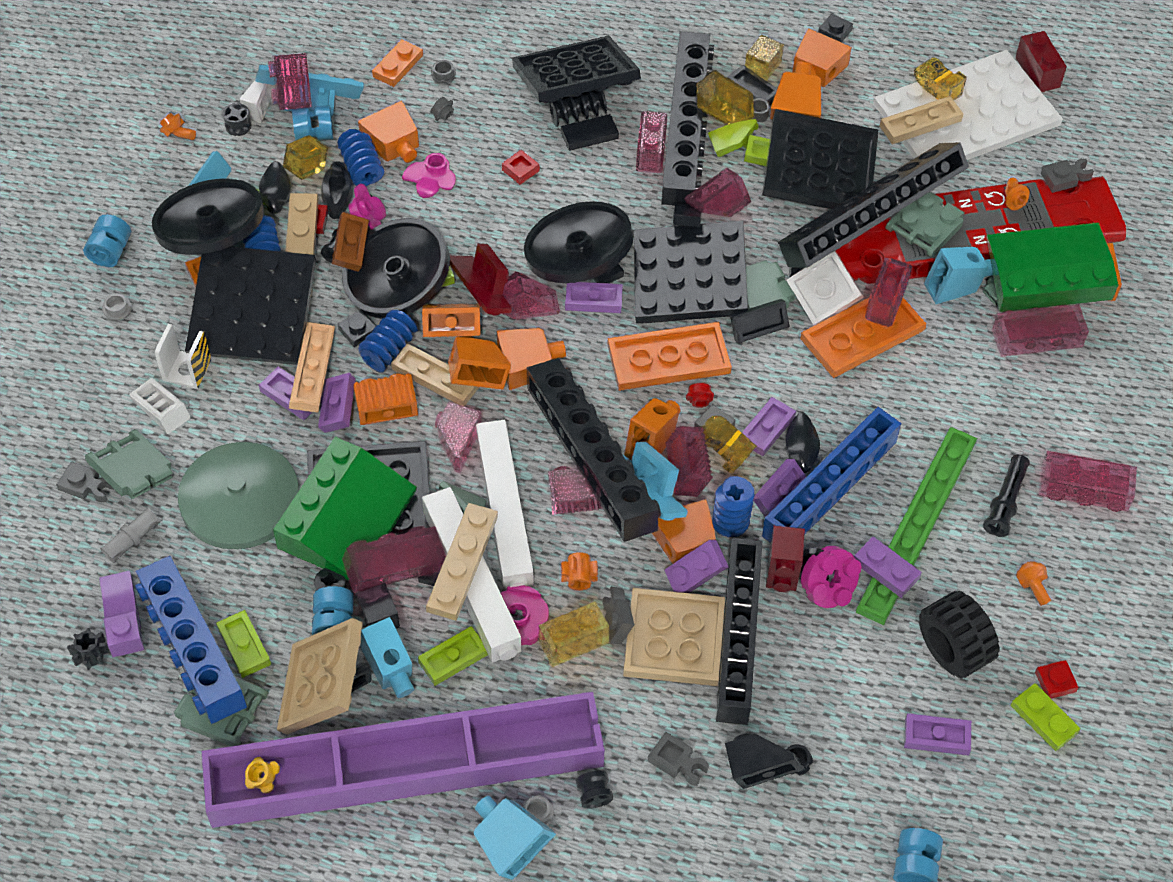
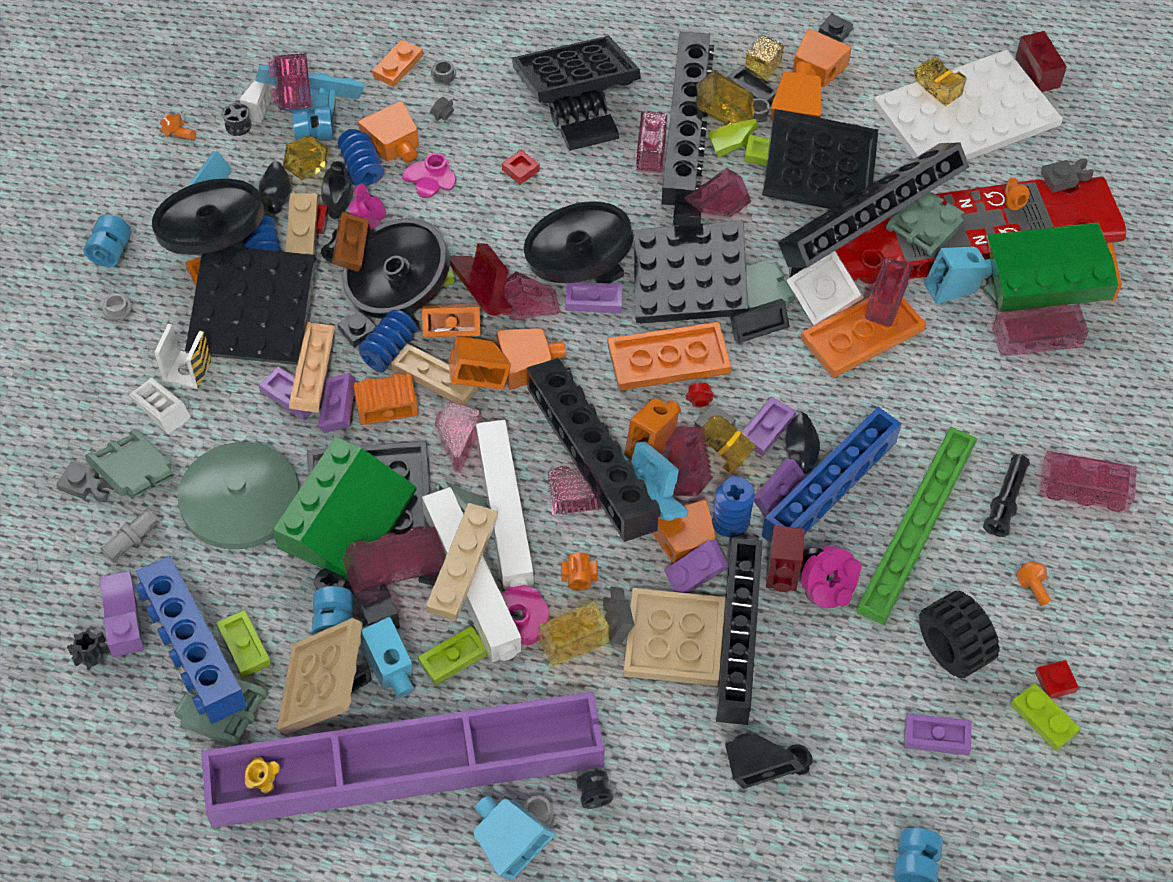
dark grey plate [648,732,709,786] -> none
medium lavender plate [854,537,922,598] -> none
tan plate [880,96,963,144] -> none

